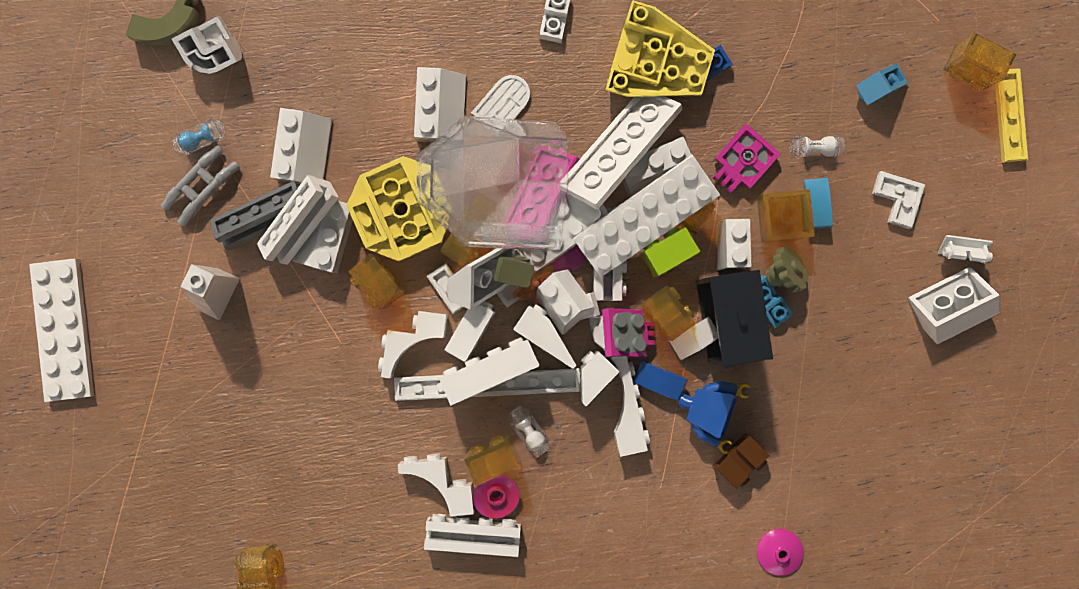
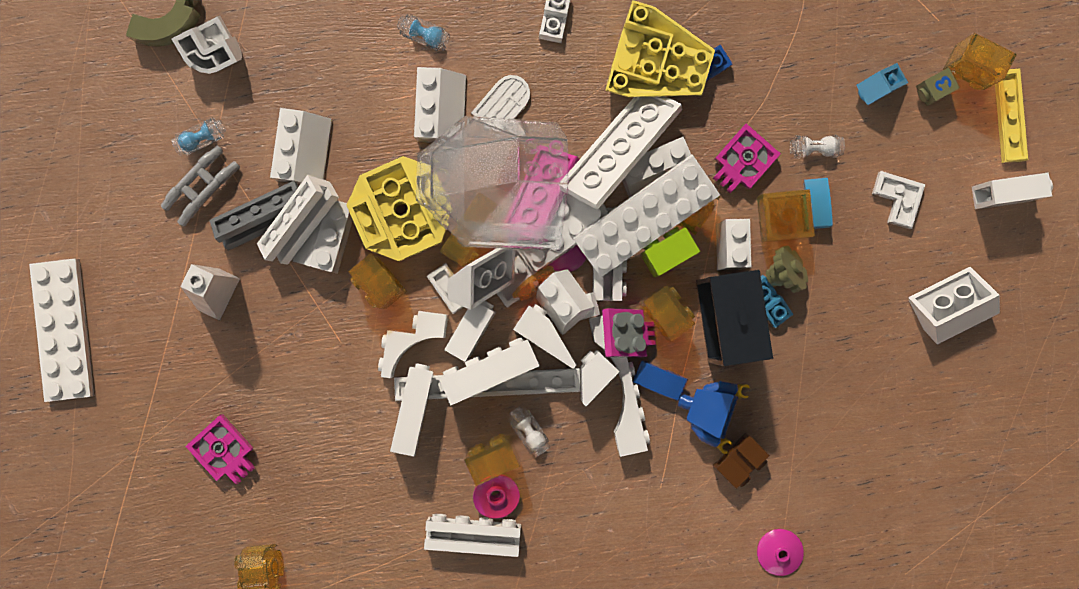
white arch [398,454,475,516] -> none
olive slope [493,257,534,288] -> none
white slope [669,316,718,360] -> none
white hinge [938,235,993,264] -> none
none -> dark pink piece [185,414,255,484]
none -> white slope [390,364,433,457]
none -> clear piece [397,13,450,51]
none -> olive brick [916,68,960,106]
none -> white brick [972,173,1053,209]

